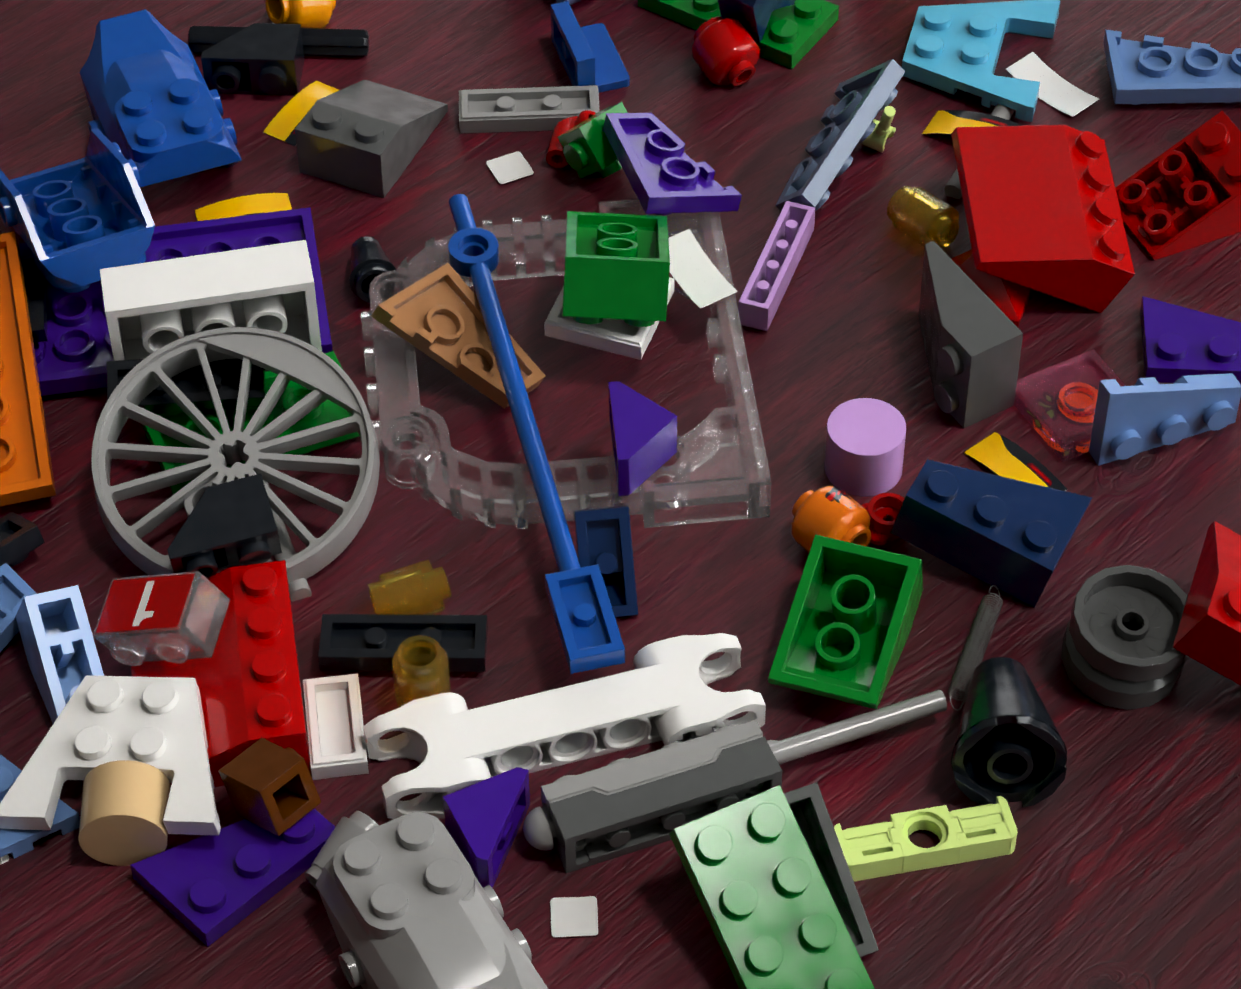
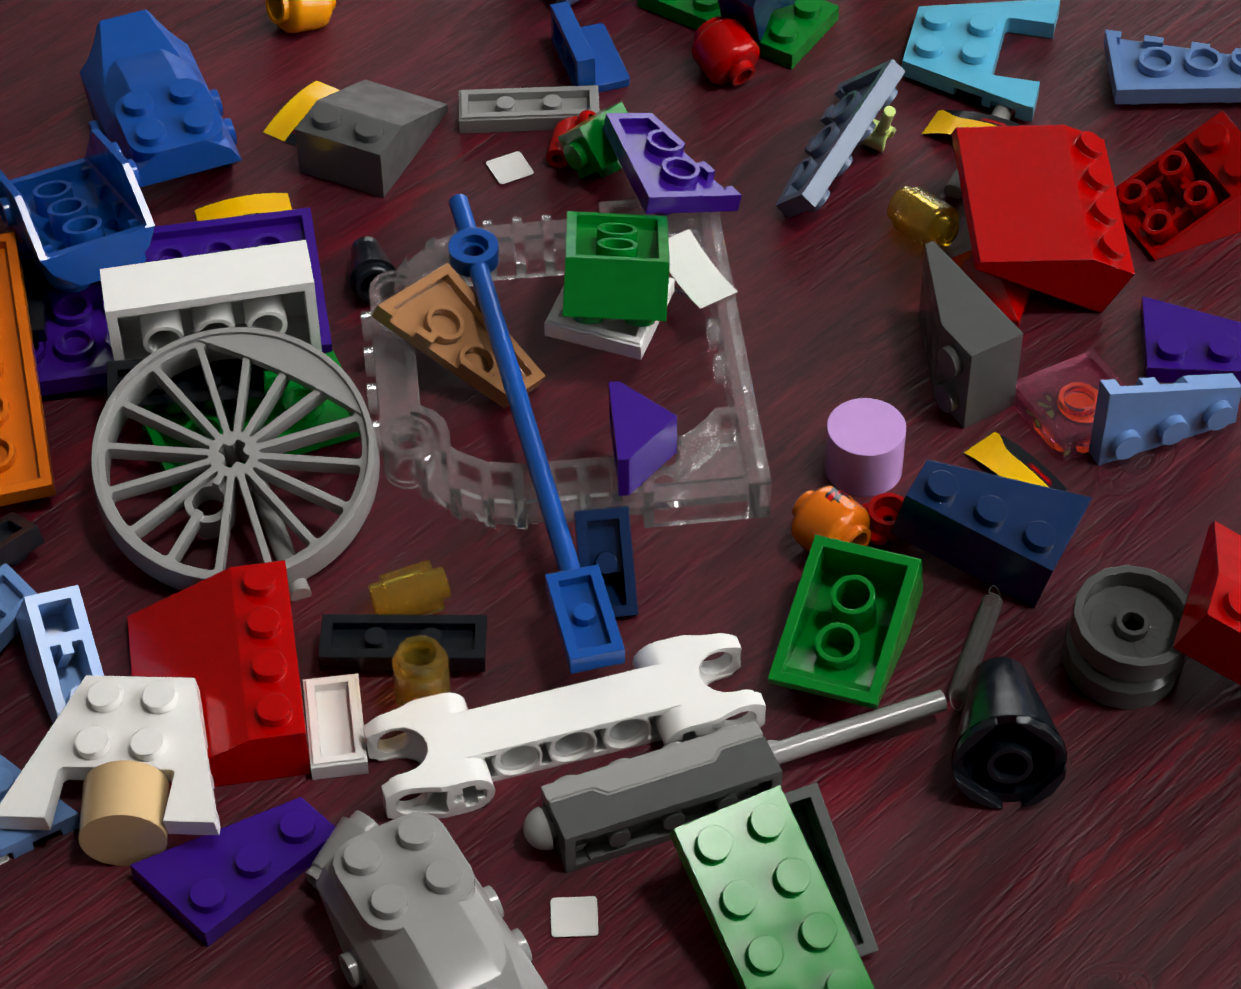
brick [93,571,230,666] -> none
black slope [167,473,282,581] -> none
black axle [188,26,370,57] -> none
black slope [201,23,304,96] -> none
reddish brown brick [218,737,321,836] -> none
dark purple slope [443,767,530,888] -> none
lavender piece [738,201,815,331] -> none
yellowish green piece [834,796,1018,882] -> none
white sticker [1006,52,1099,117] -> none

